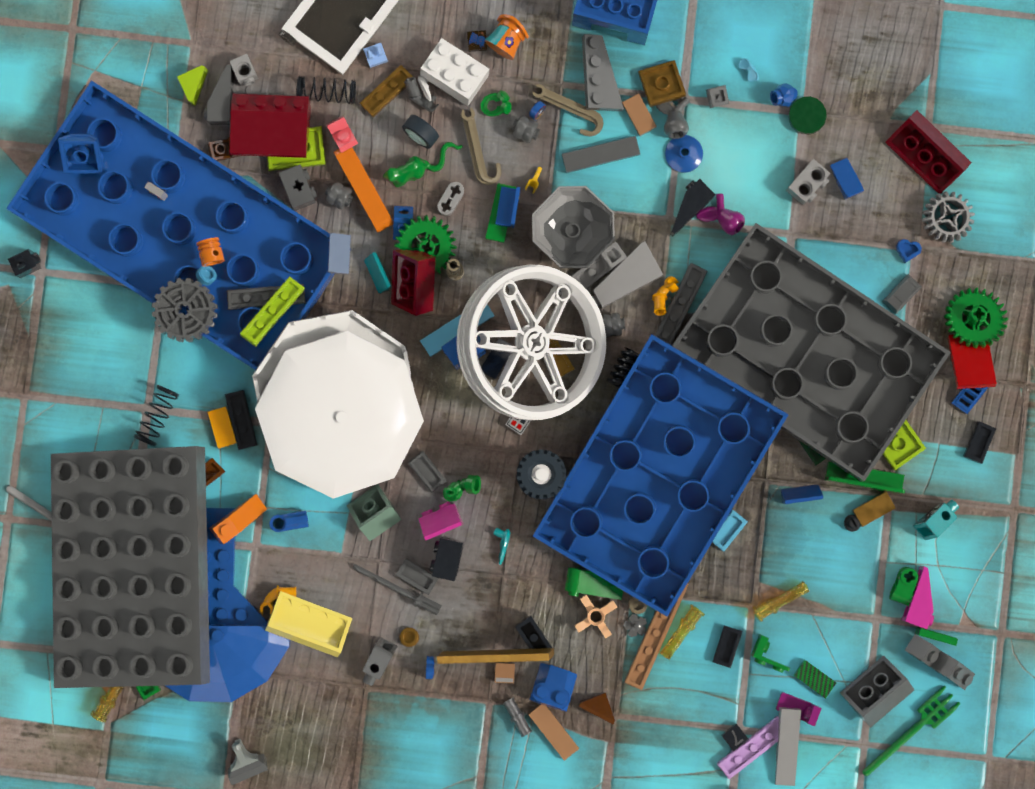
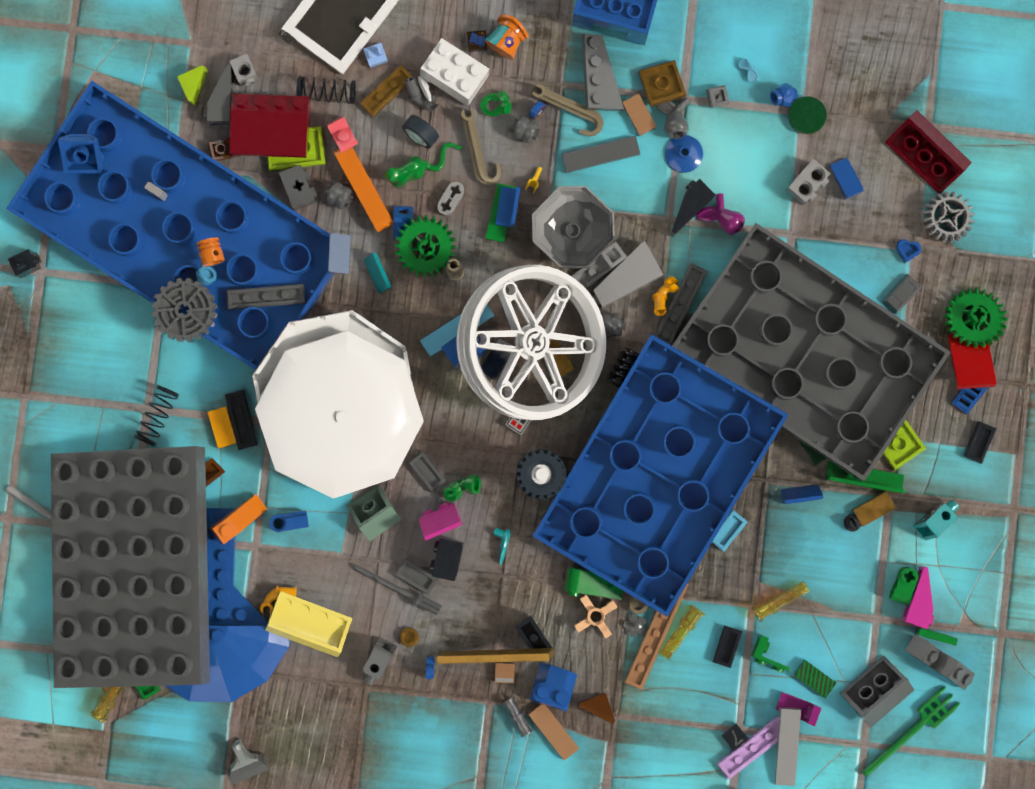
lime tile [240,276,305,347] -> none
dark red slope [391,250,436,316] -> none

